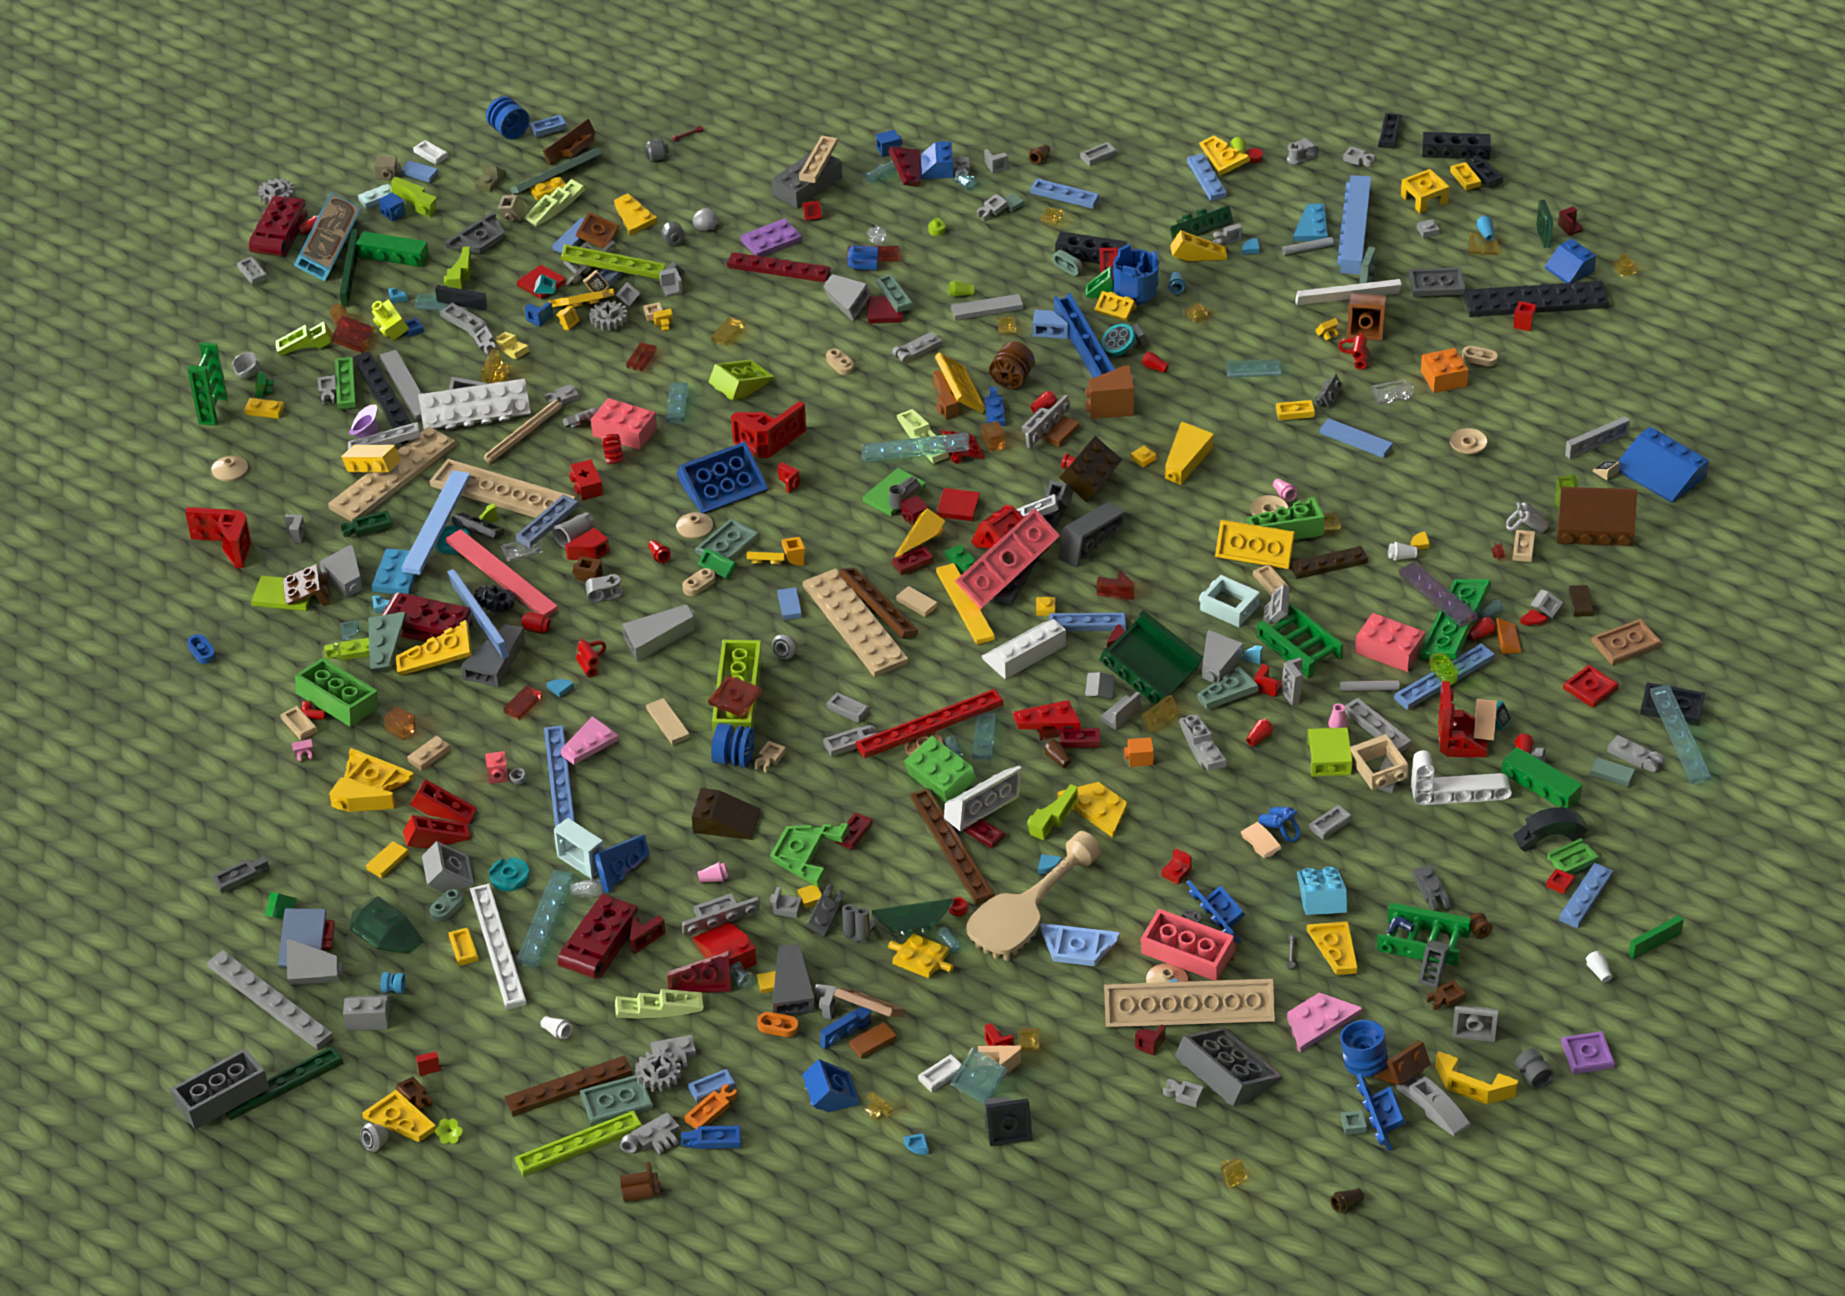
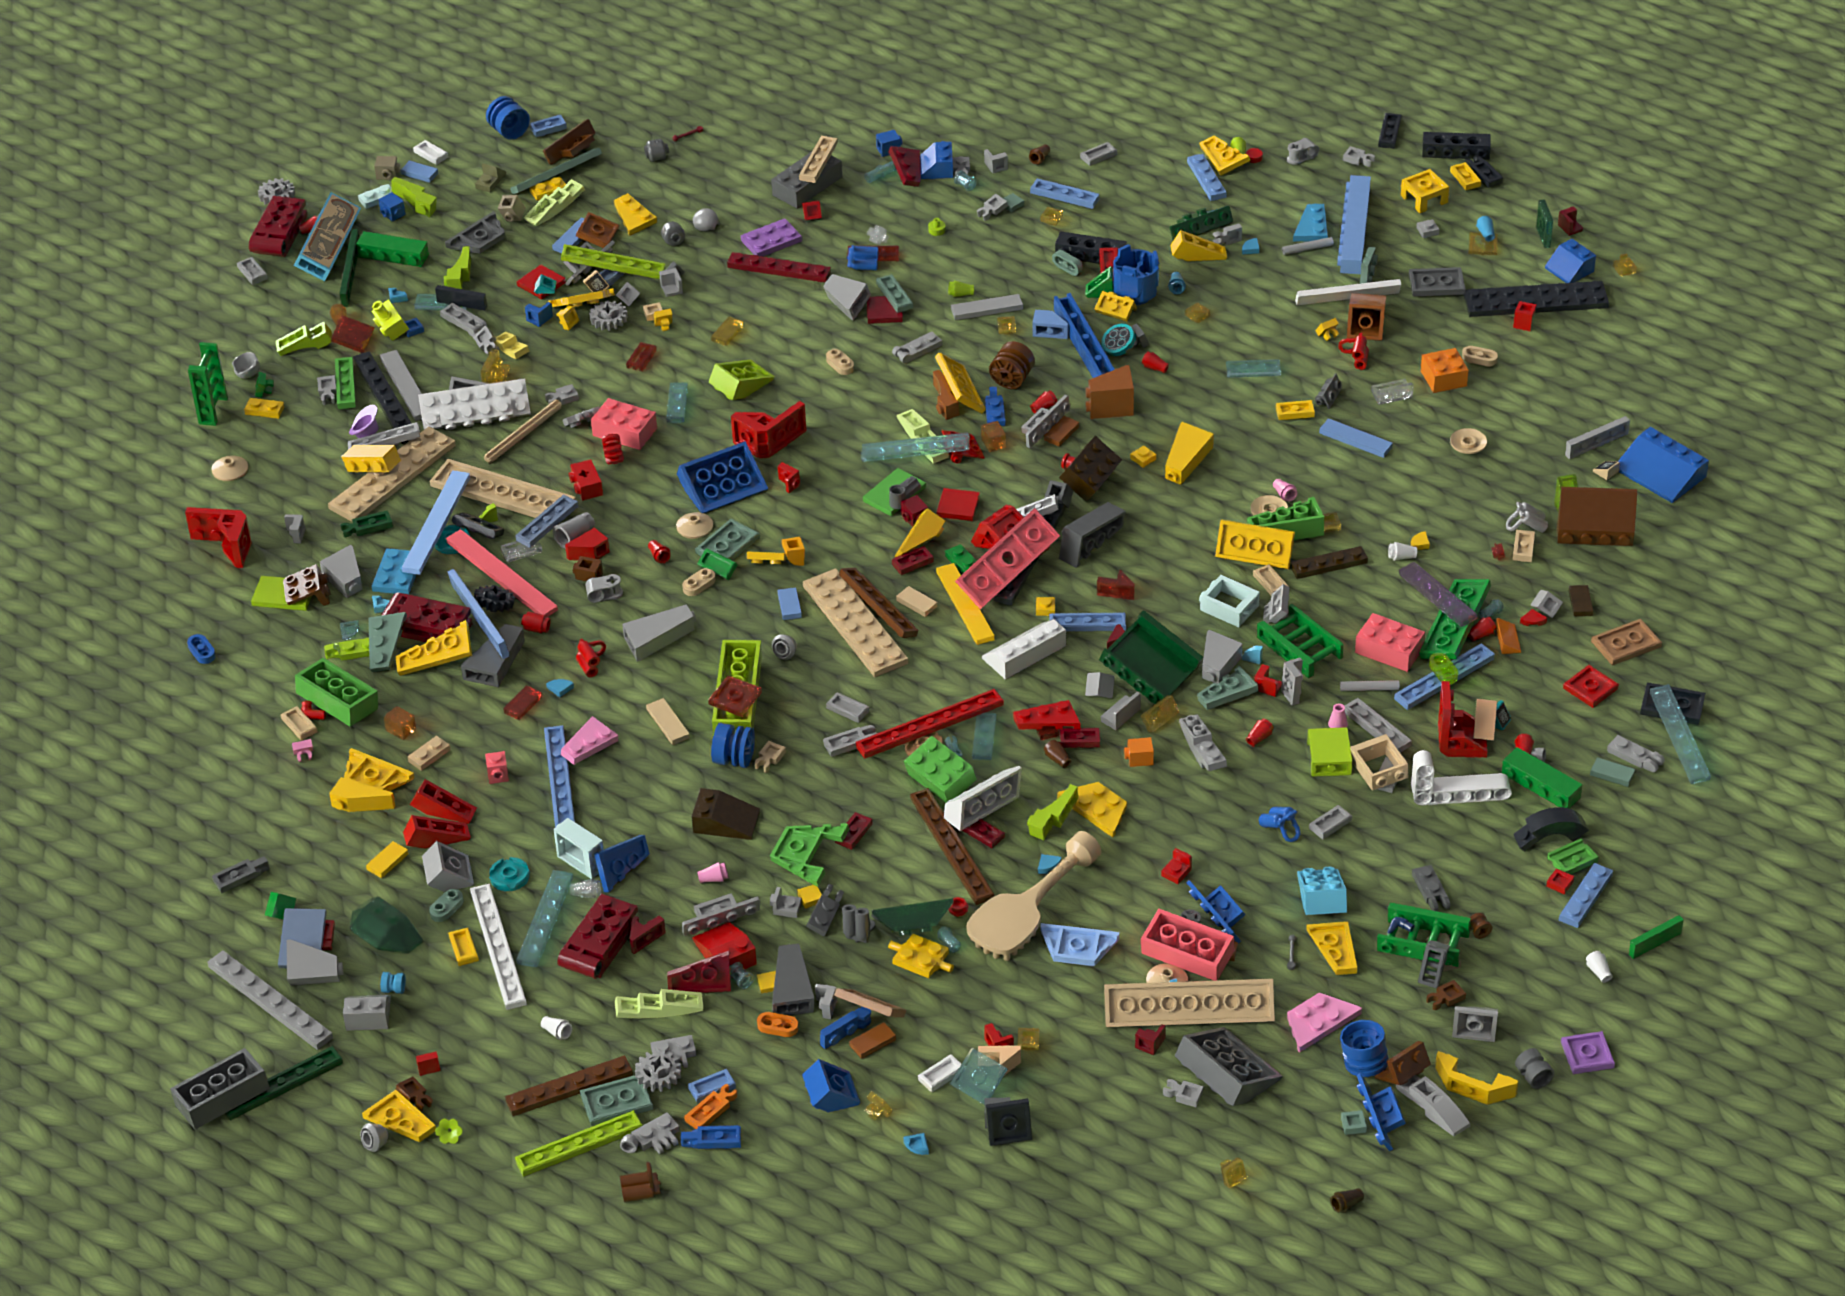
light grey hinge [509,767,526,785] -> none
light nougat slope [1241,822,1281,858] -> none

